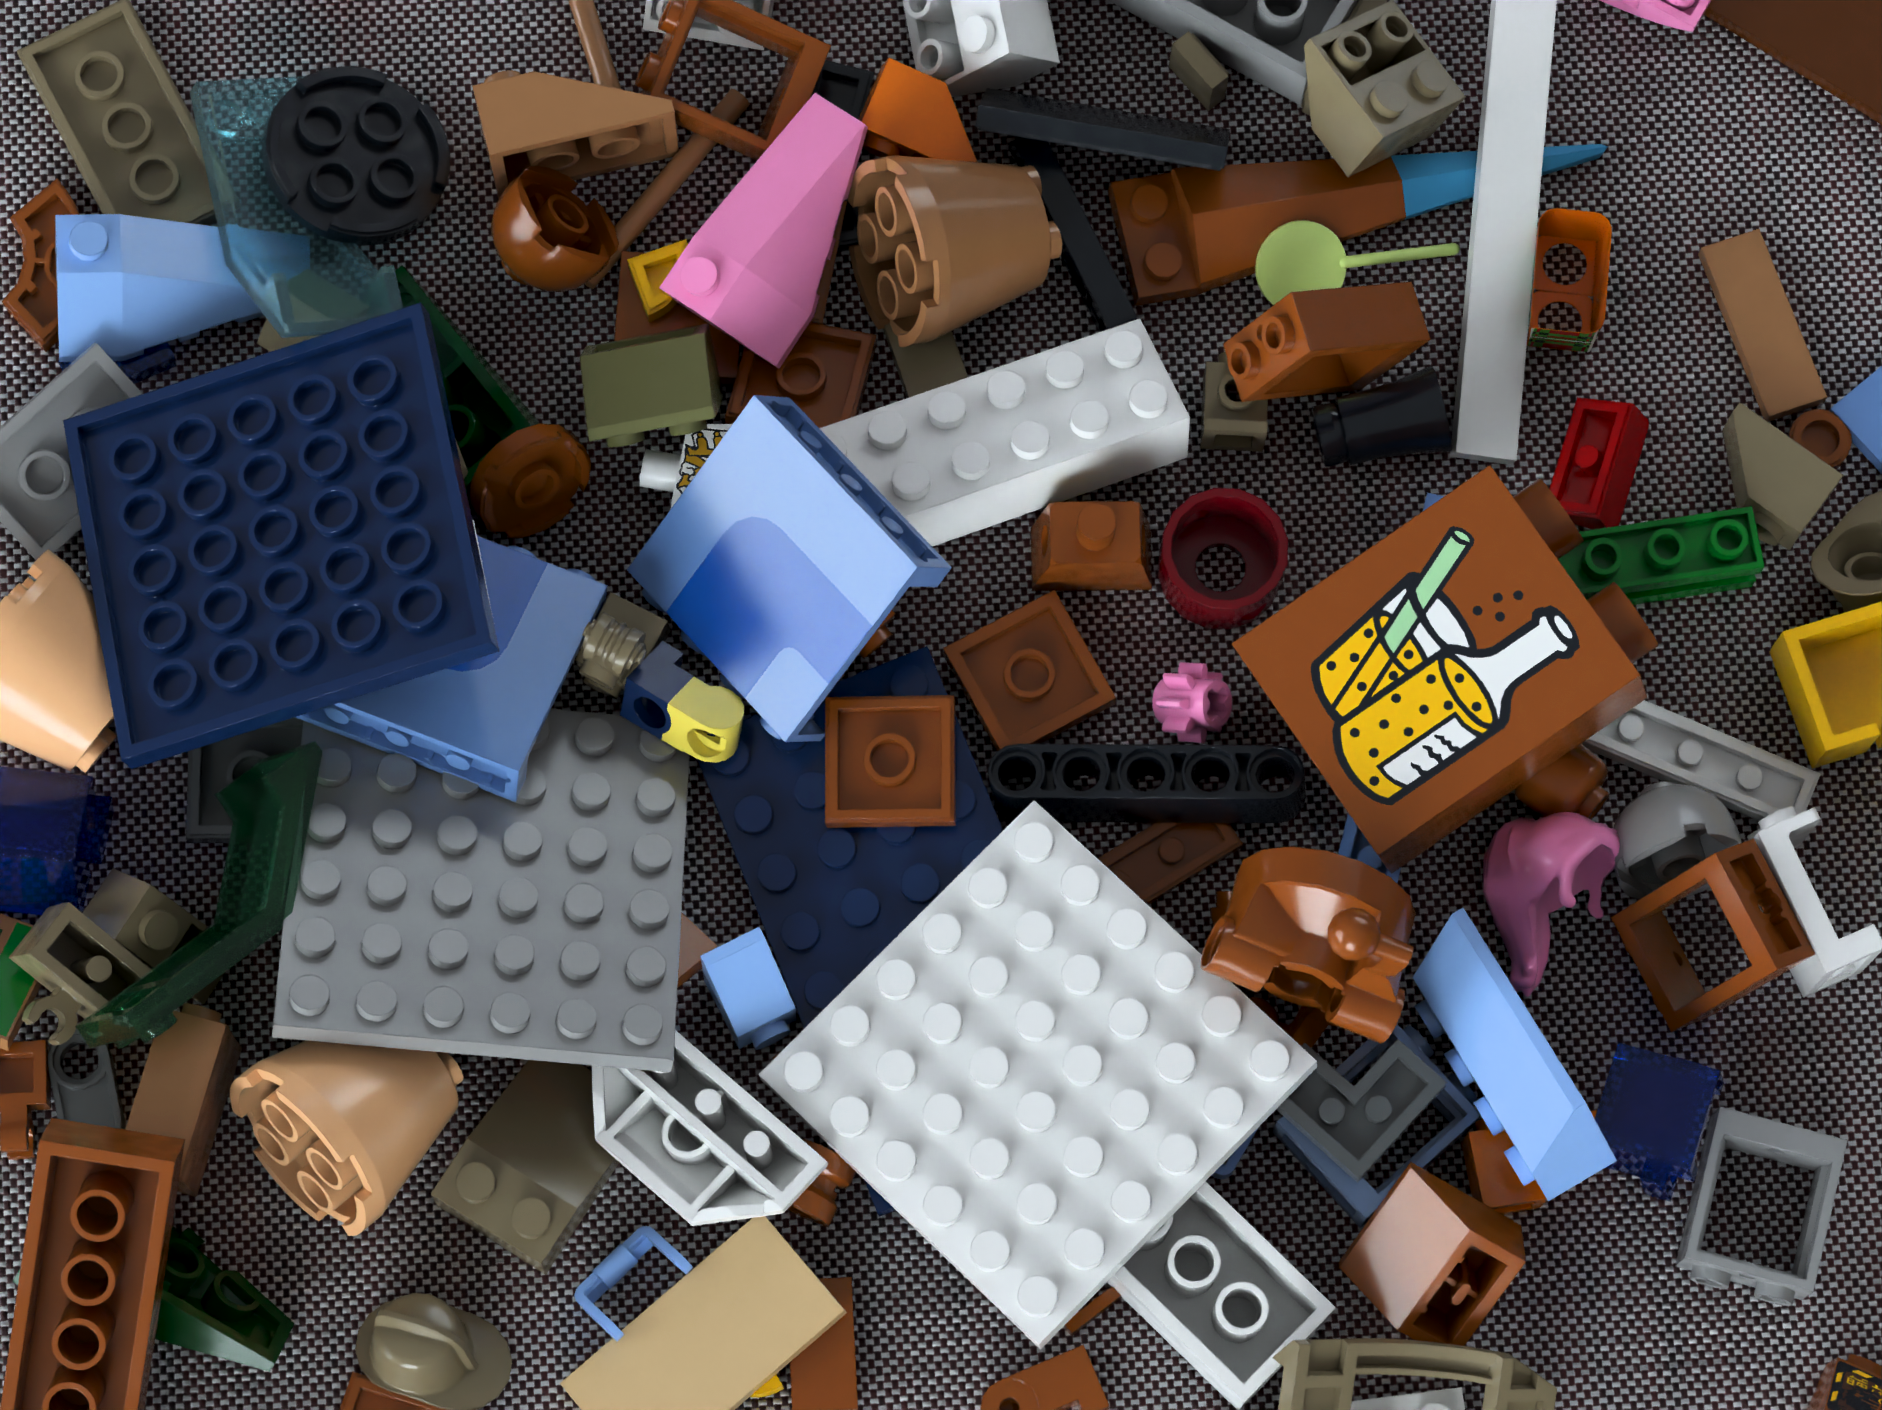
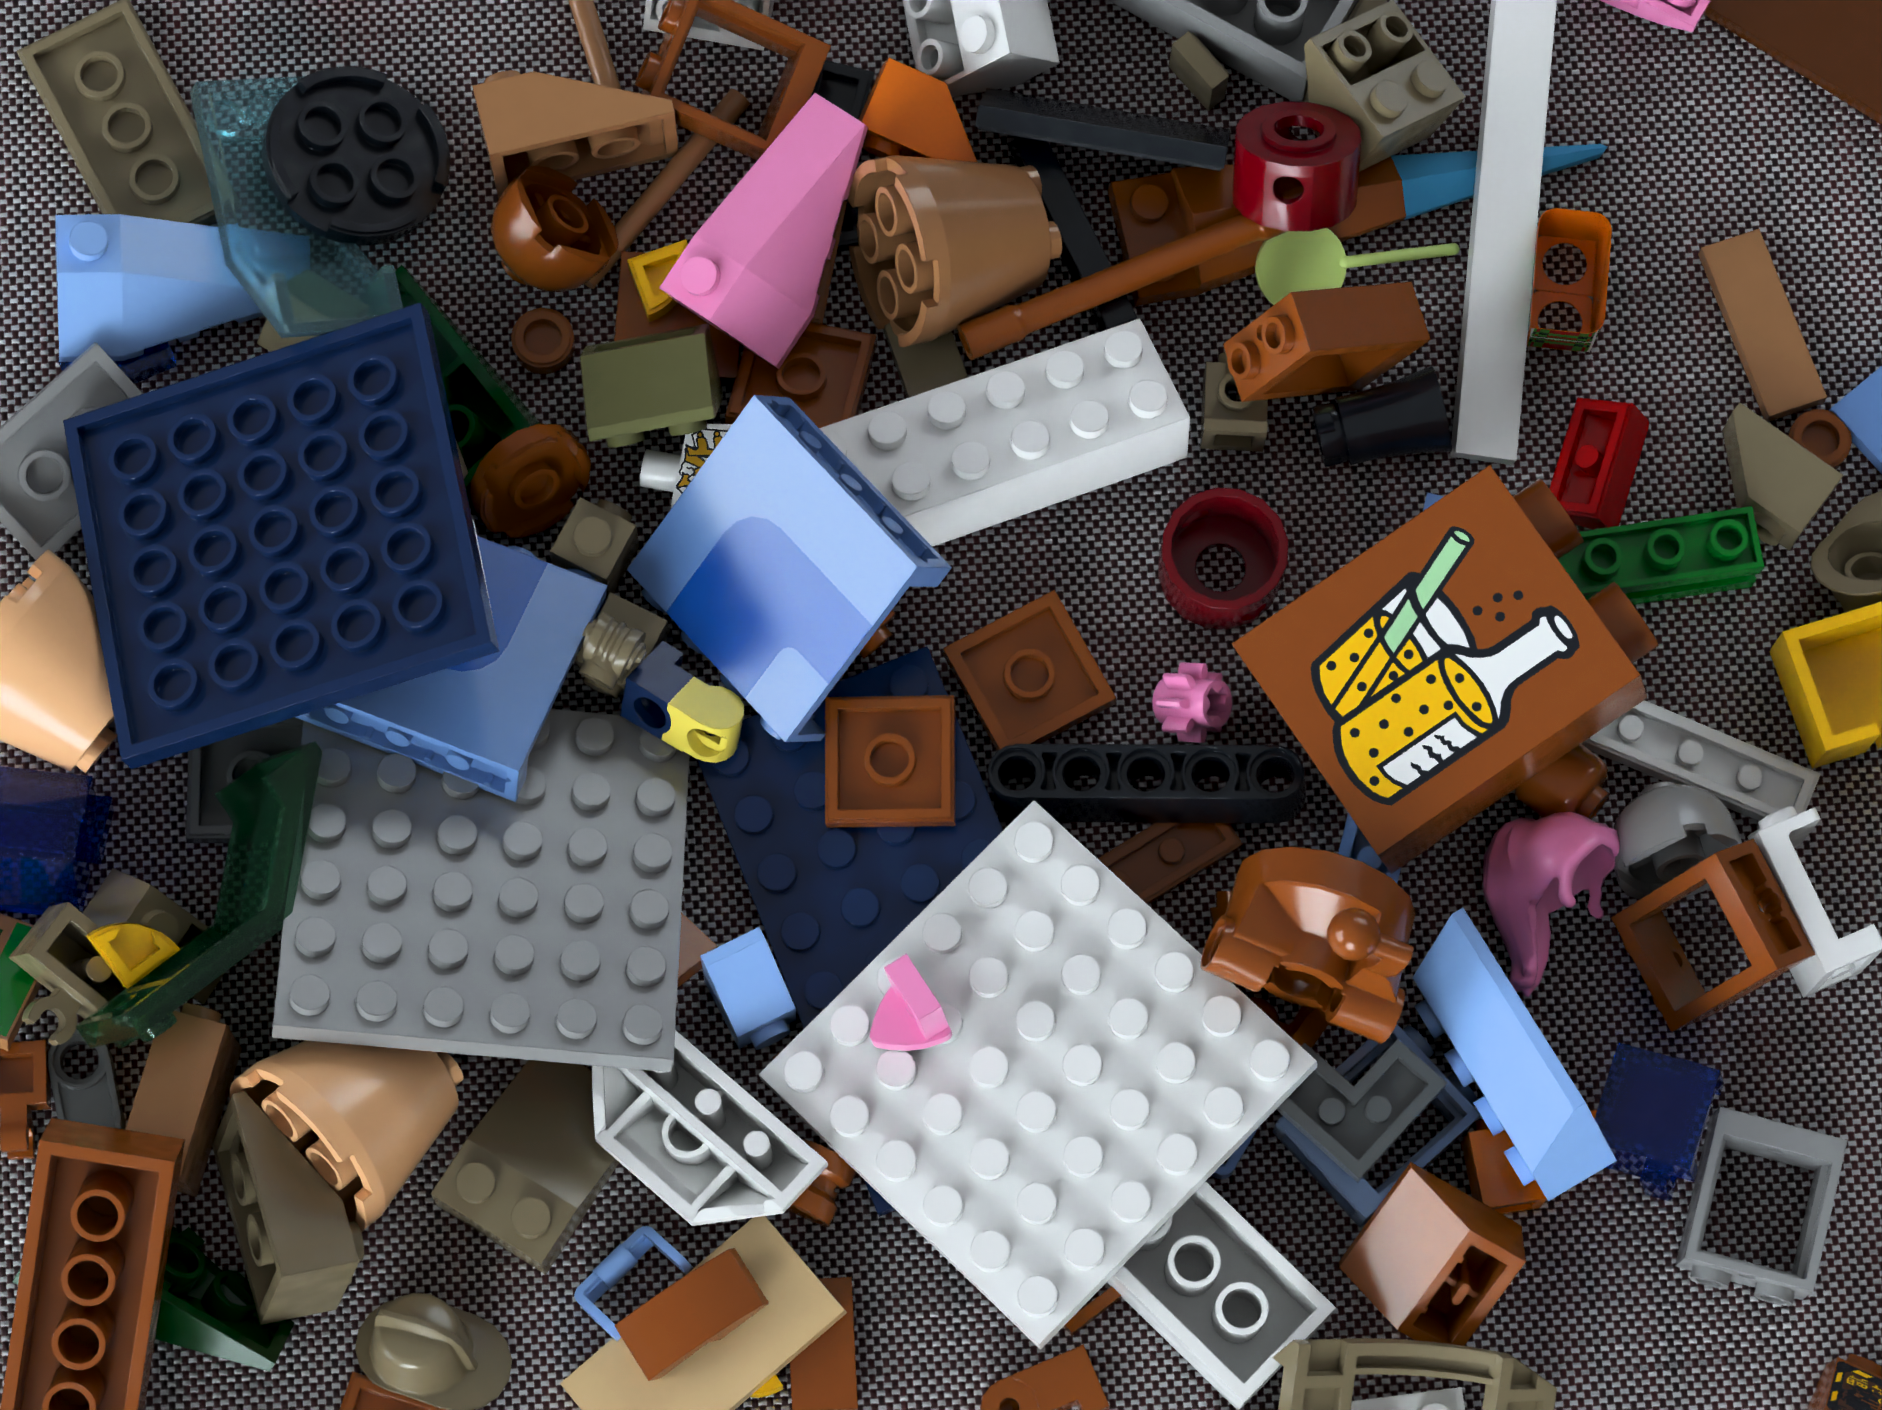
dark orange tile [2,179,80,352] -> none
dark orange torso [1031,501,1152,591] -> none
none -> yellow tile [85,922,181,989]
none -> dark tan slope [212,1092,364,1325]
none -> dark orange tile [511,308,575,374]
none -> dark tan brick [550,497,639,599]
none -> dark orange slope [614,1248,769,1381]
none -> bright pink tile [870,954,952,1051]
none -> dark orange piece [957,185,1304,361]
none -> dark red piece [1232,101,1361,232]

